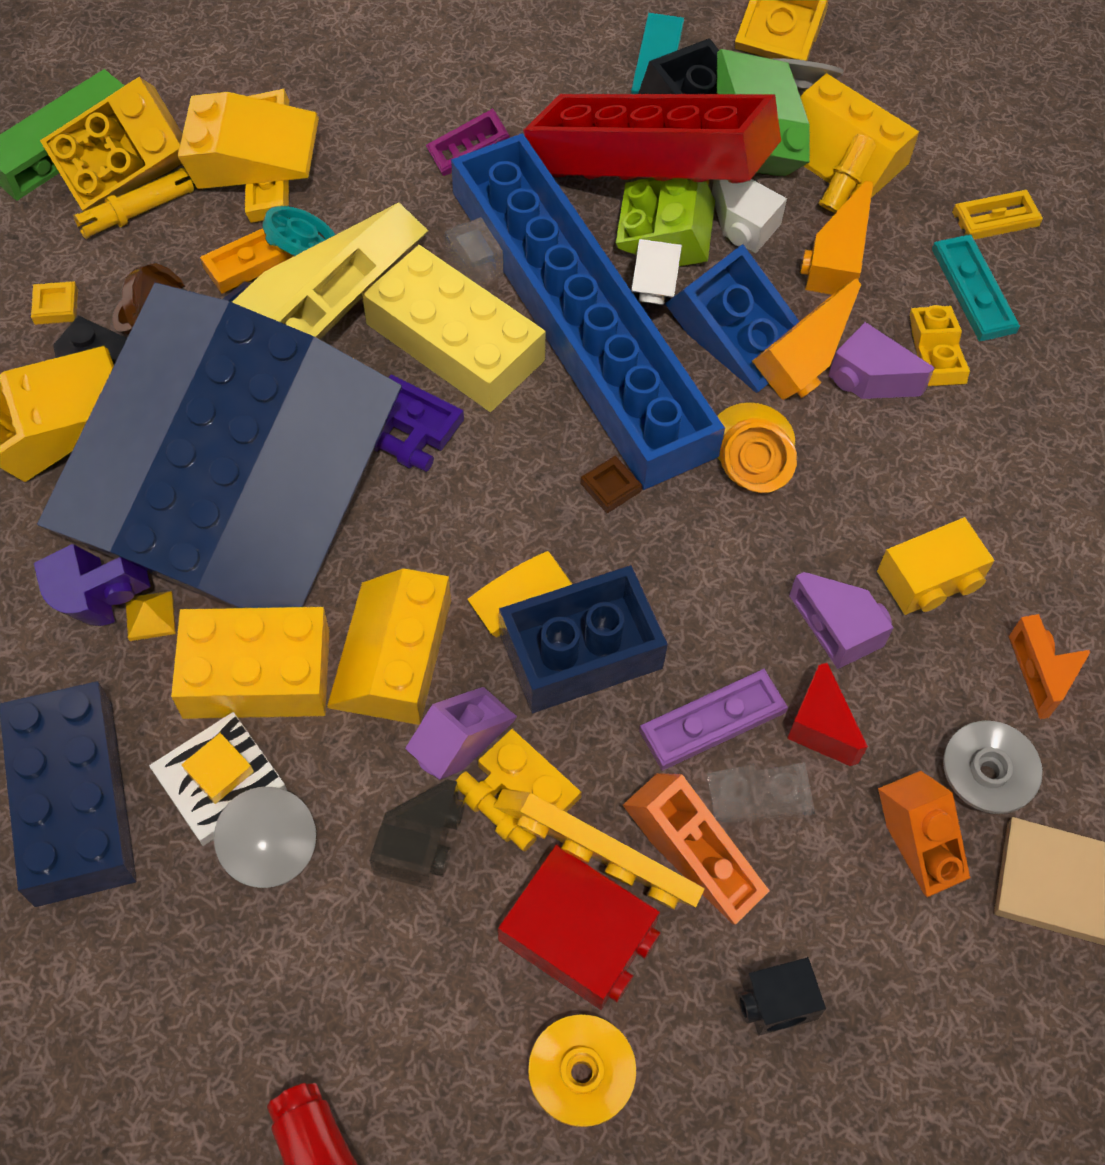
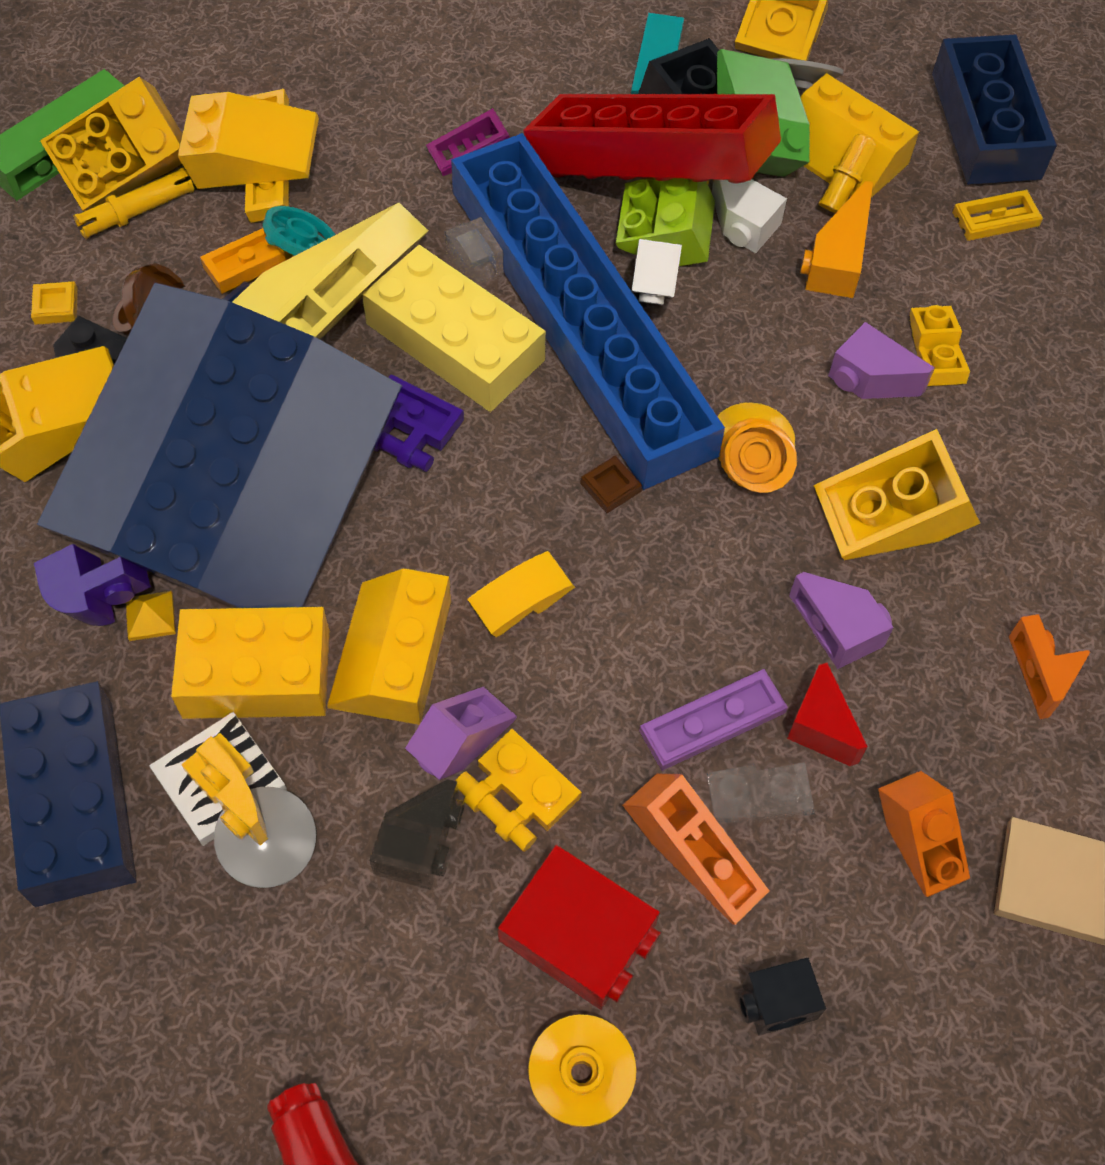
yellow wing [493,789,705,910] -> none
dark blue brick [499,565,668,714] -> none
blue slope [665,244,800,393] -> none
light orange slope [752,278,861,400] -> none
yellow brick [877,517,995,615] -> none
teal tile [932,234,1020,342] -> none
light grey dish [943,720,1043,814] -> none
none -> yellow slope [196,736,268,846]
none -> yellow slope [814,429,980,560]
none -> dark blue brick [932,34,1057,184]

